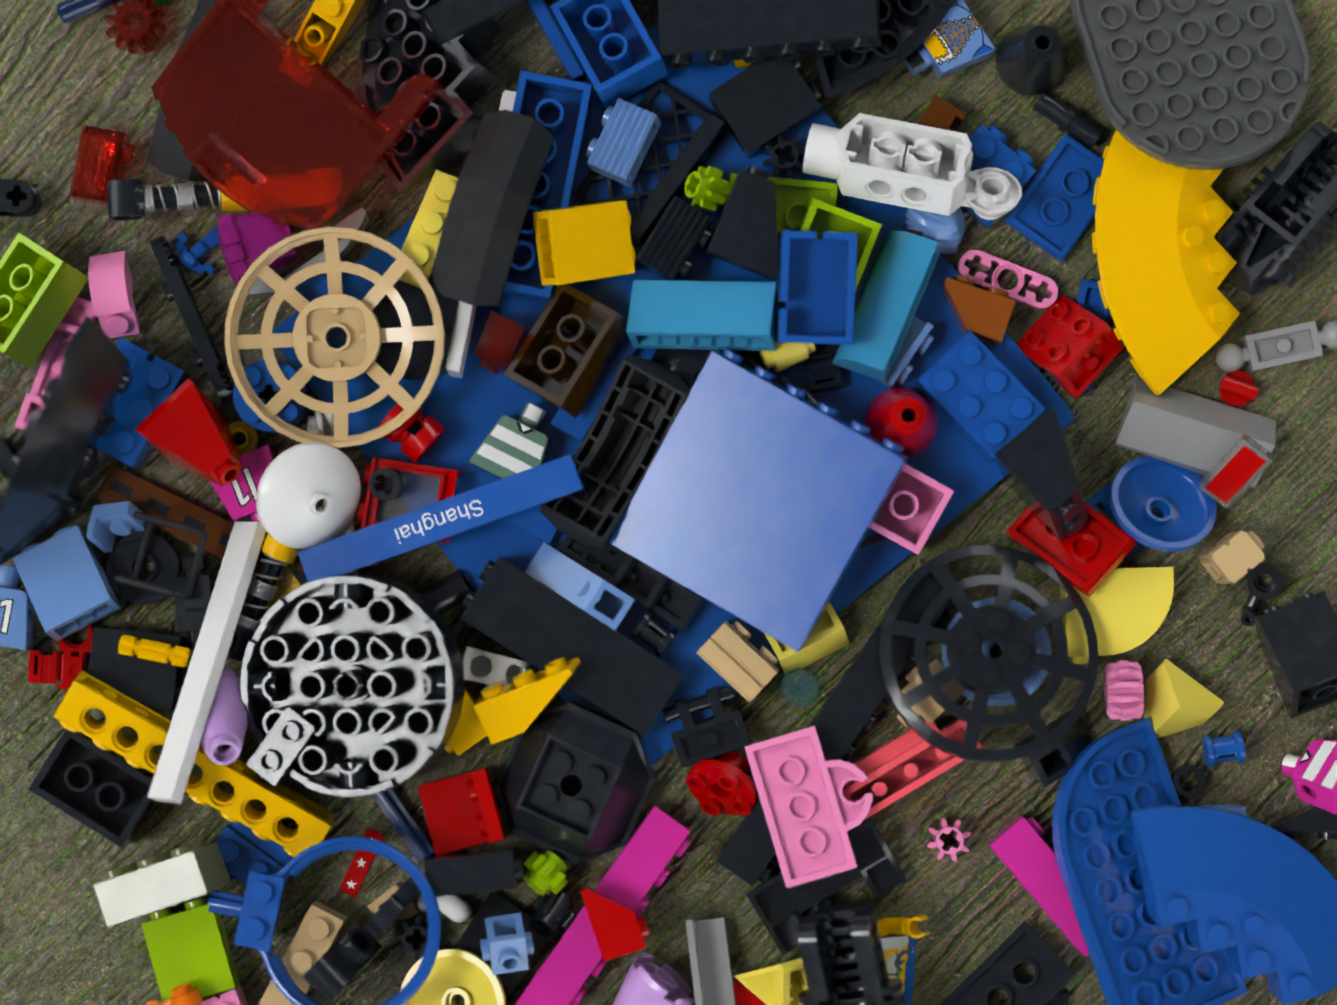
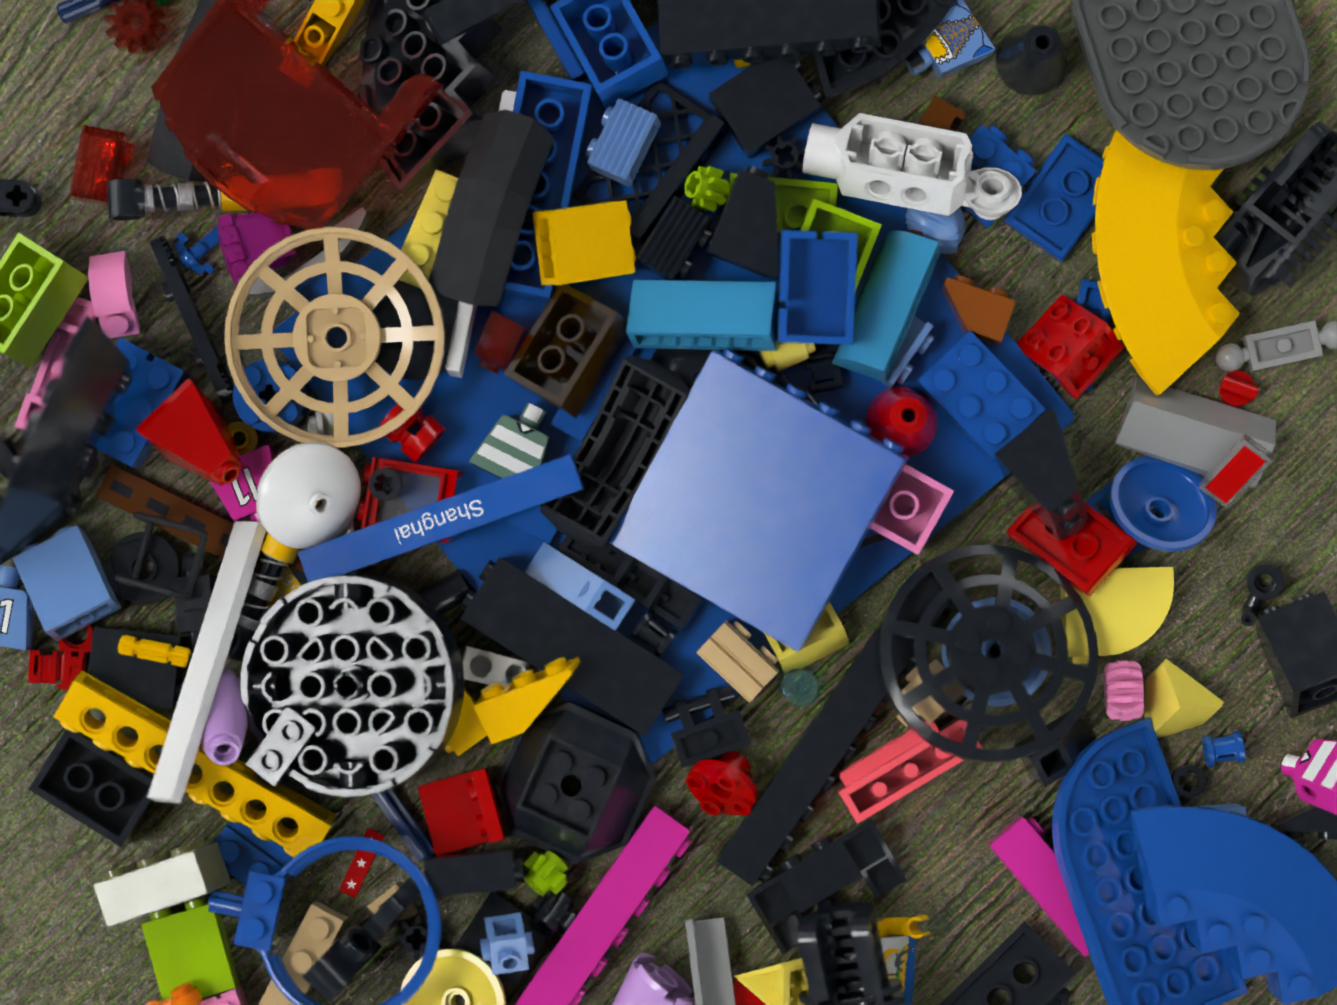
medium blue bracket [87,501,147,553] -> none
white arm [418,894,472,923] -> none
red slope [580,886,651,962] -> none
bright pink plate [745,726,873,888] -> none
bright pink gear [926,817,971,862] -> none
bright pink beam [957,250,1058,310] -> none
black pin [1032,90,1105,148] -> none
tan brick [1199,530,1265,585] -> none

